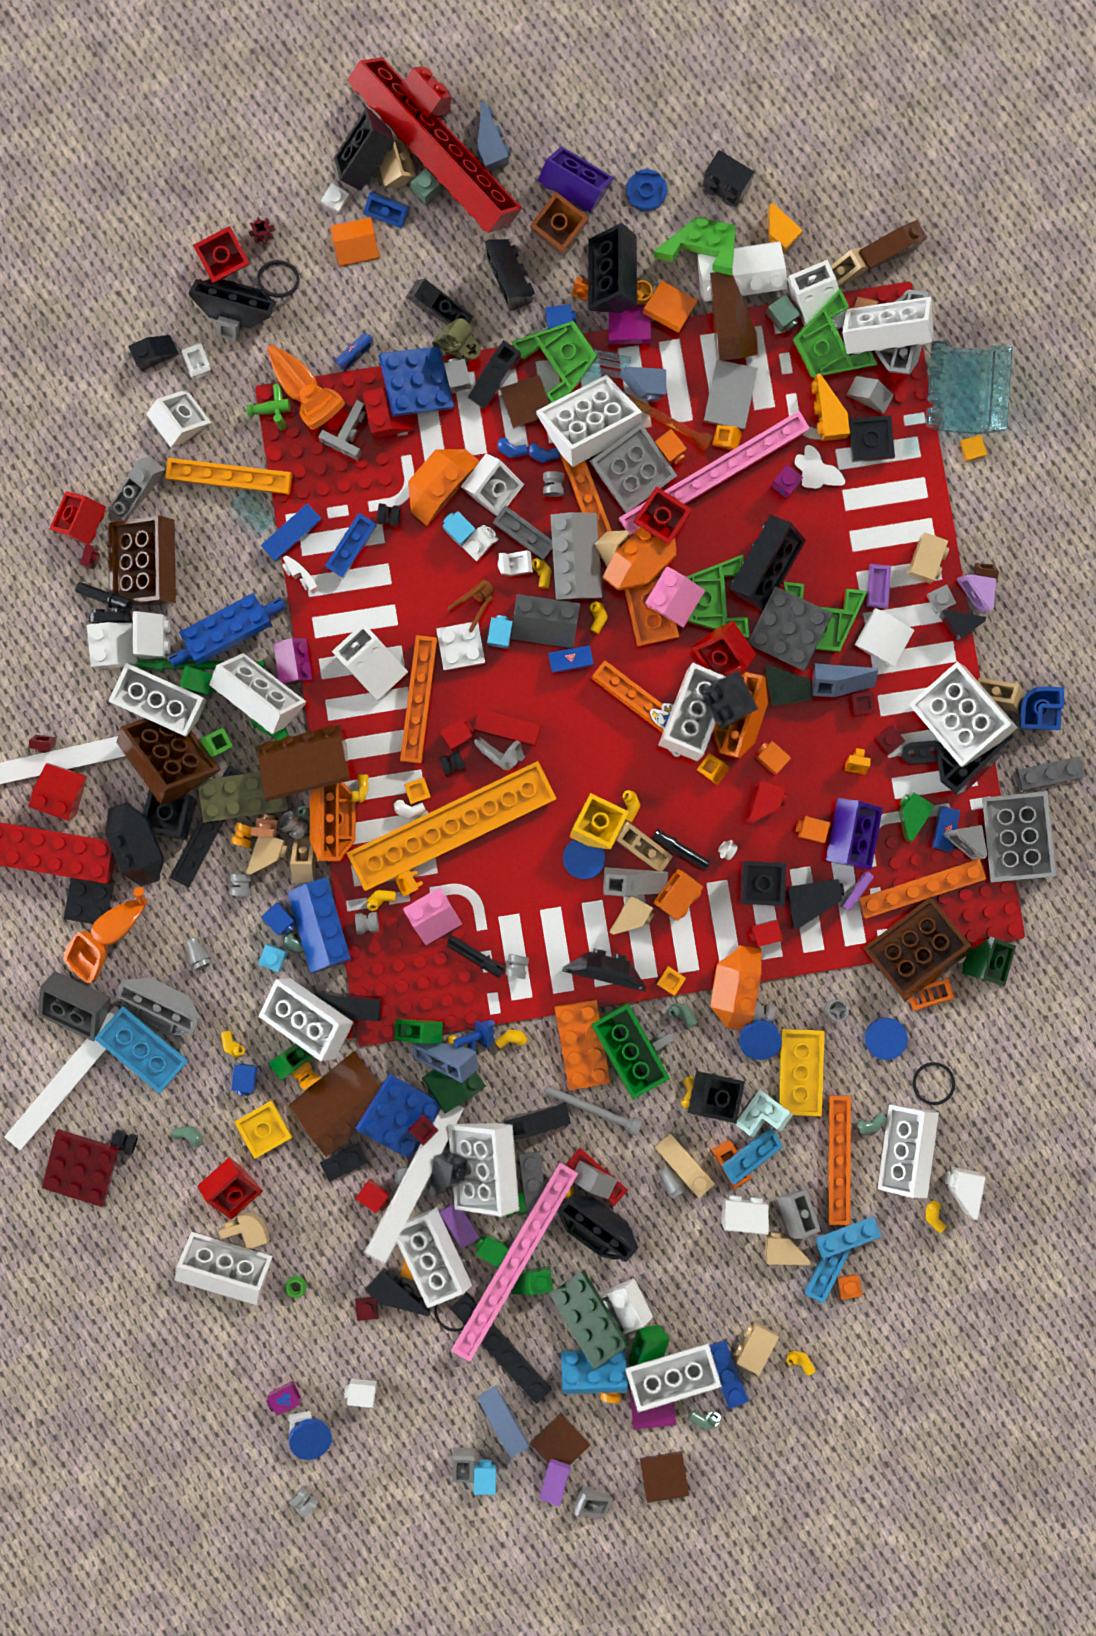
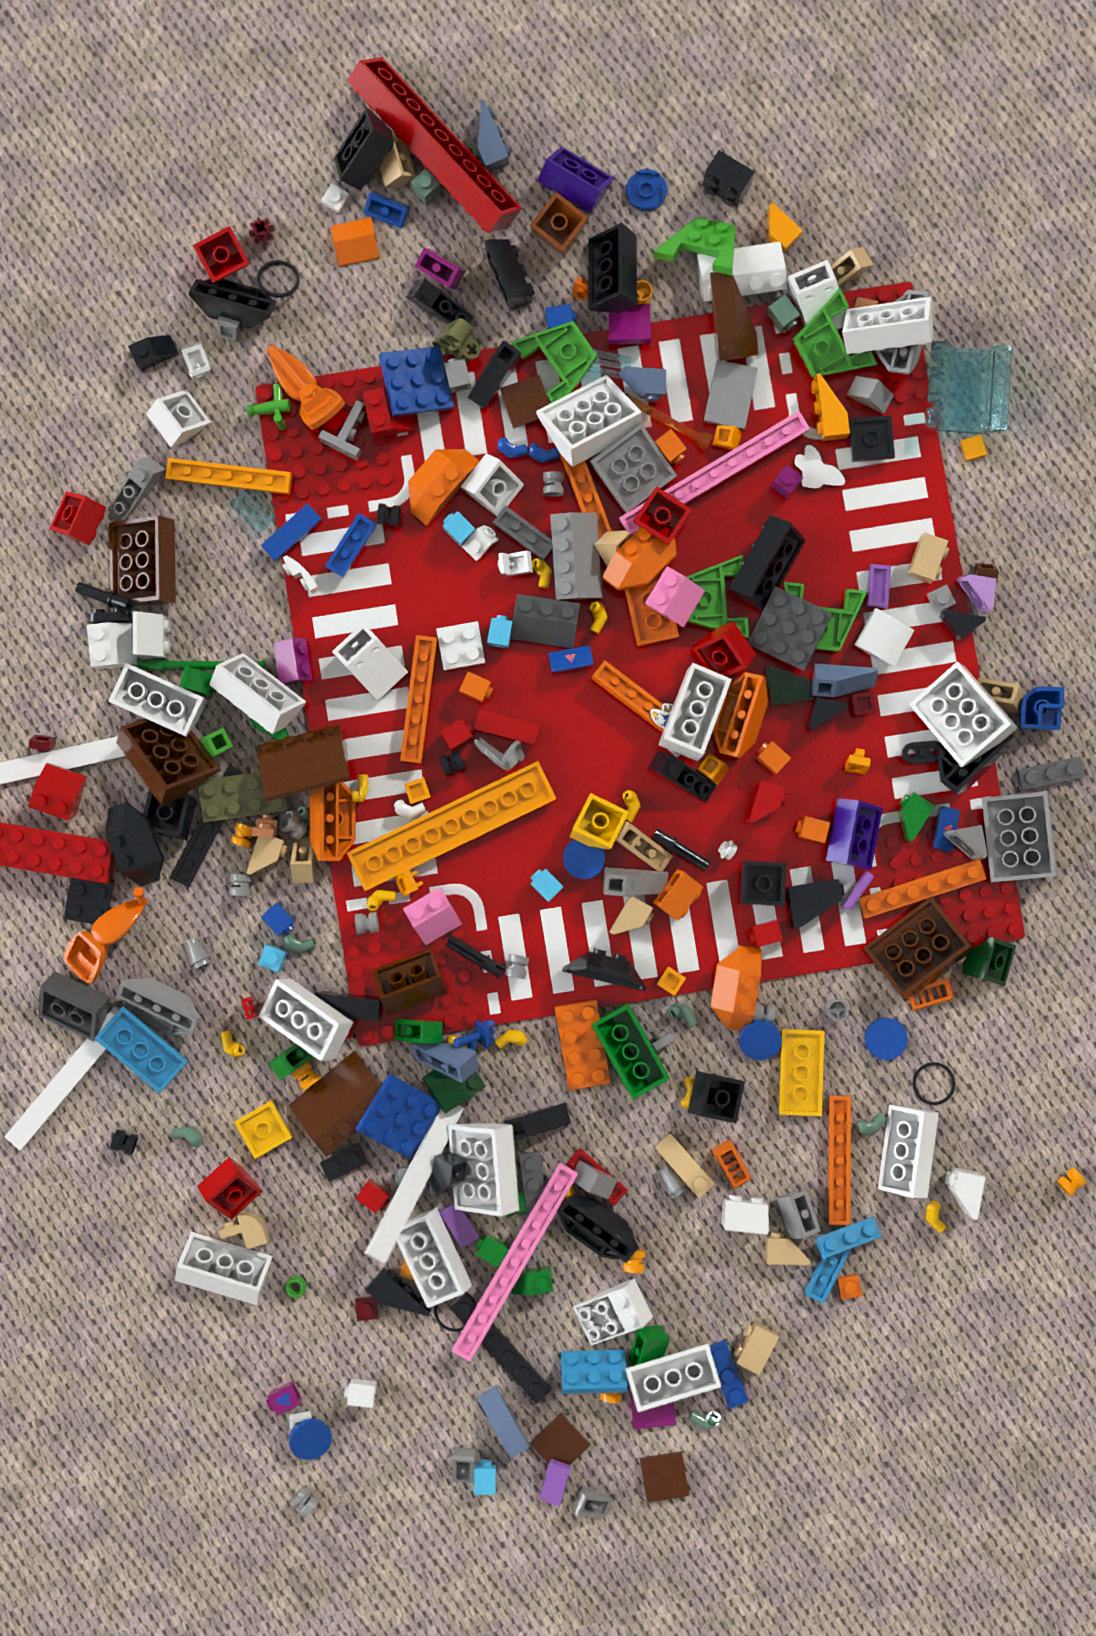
dark red plate [42,1129,119,1207] -> none
dark red plate [80,544,100,570] -> none
blue plate [168,593,286,668] -> none
blue brick [231,1063,258,1096] -> none
blue slope [287,877,352,974] -> none
blue slope [334,333,374,371] -> none
red slope [399,66,451,118] -> none
dark red plate [407,1114,439,1146] -> none
dark orange plant [448,579,494,632] -> none
light grey piece [544,1086,642,1136] -> none
plate [549,1270,630,1370] -> none
orange tile [642,281,698,333] -> none
black brick [702,670,758,729] -> none
dark azure plate [722,1128,783,1184] -> none
light aqua plate [735,1089,793,1138] -> none
yellow arm [786,1351,816,1376] -> none
reddish brown slope [859,220,927,269] -> none
dark red plate [875,725,905,755] -> none
none -> red tile [241,995,260,1020]
none -> reddish brown slope [373,948,448,1016]
none -> magenta brick [414,248,466,289]
none -> orange brick [459,672,493,703]
none -> medium azure brick [530,869,563,902]
none -> light orange wheel [623,1248,645,1273]
none -> black slope [648,750,717,803]
none -> black slope [807,697,848,731]
none -> light orange wheel [1056,1167,1087,1197]

